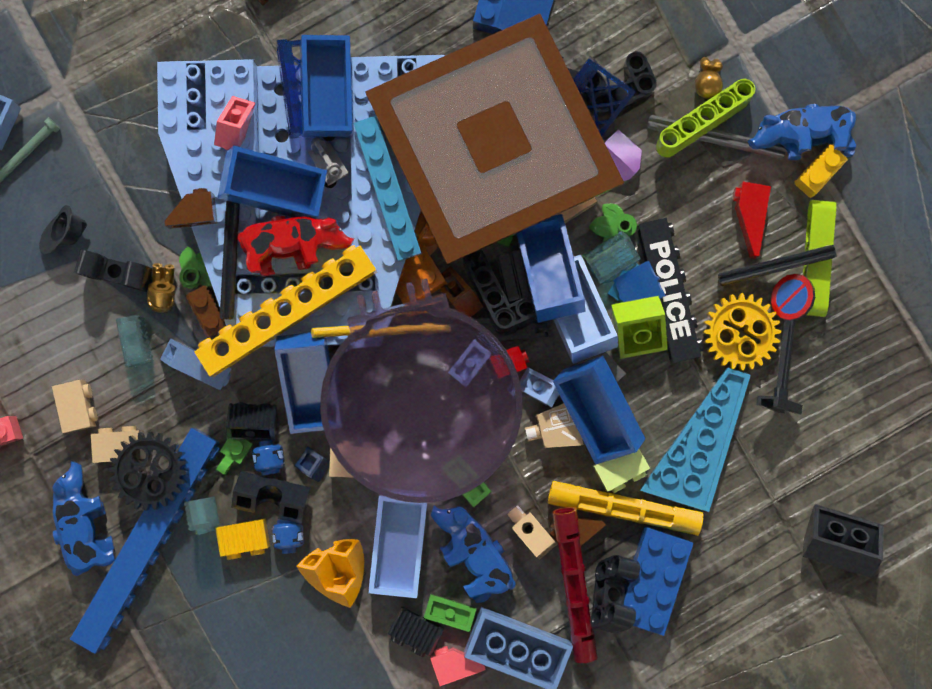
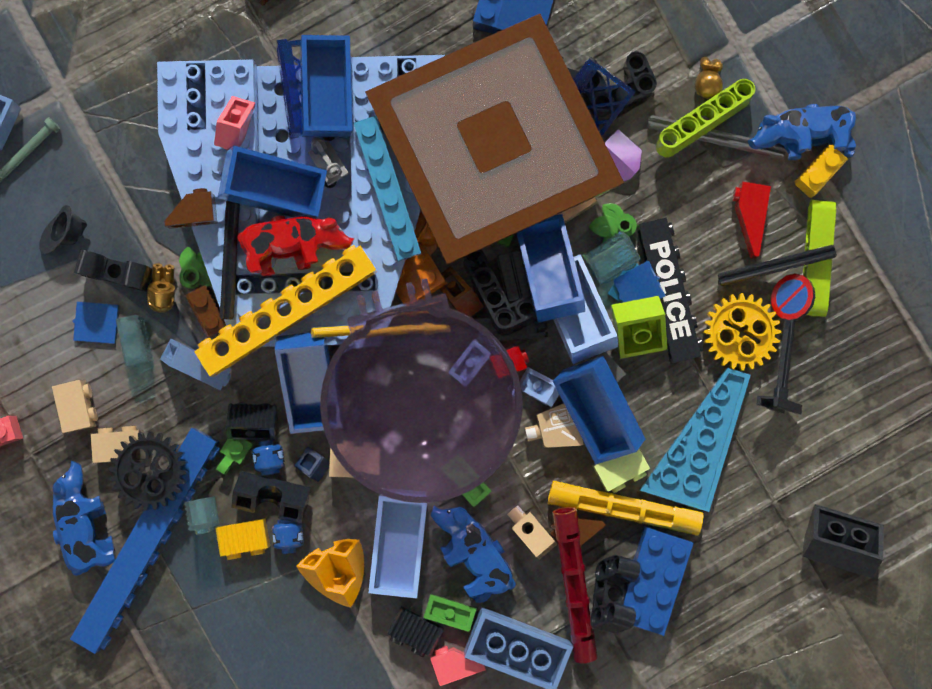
none -> blue piece [73,302,120,344]

